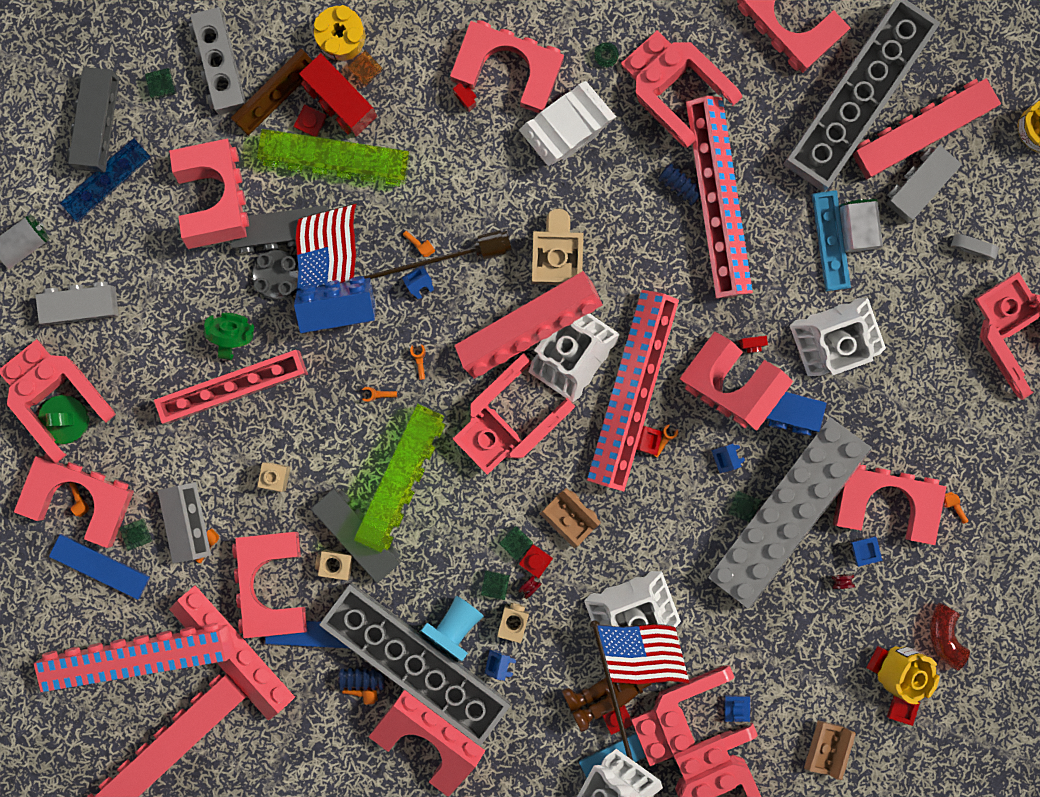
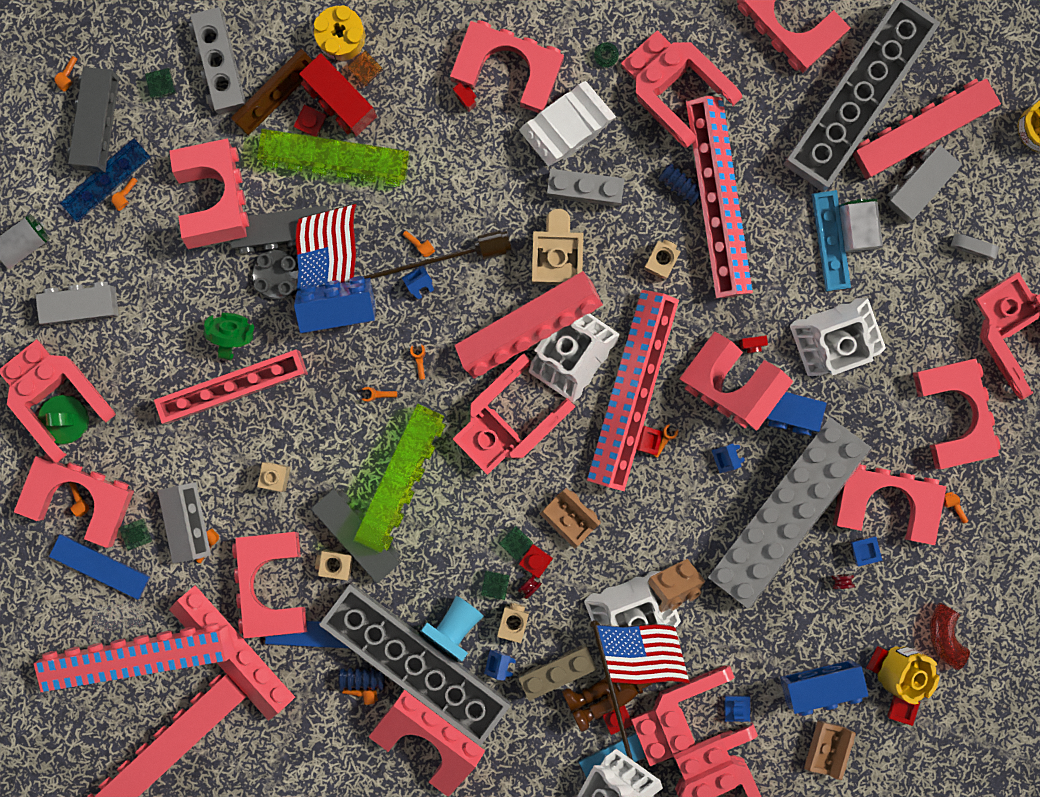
clear green plate [728,491,761,522] -> none
none -> orange hand [55,56,77,92]
none -> clear tile [91,601,145,633]
none -> orange hand [111,177,137,211]
none -> dark tan arch [518,643,597,701]
none -> light grey brick [547,169,625,207]
none -> tan brick [643,240,681,280]
none -> medium nougat bracket [647,559,705,613]
none -> blue brick [780,660,869,716]
none -> coral arch [913,359,1001,469]

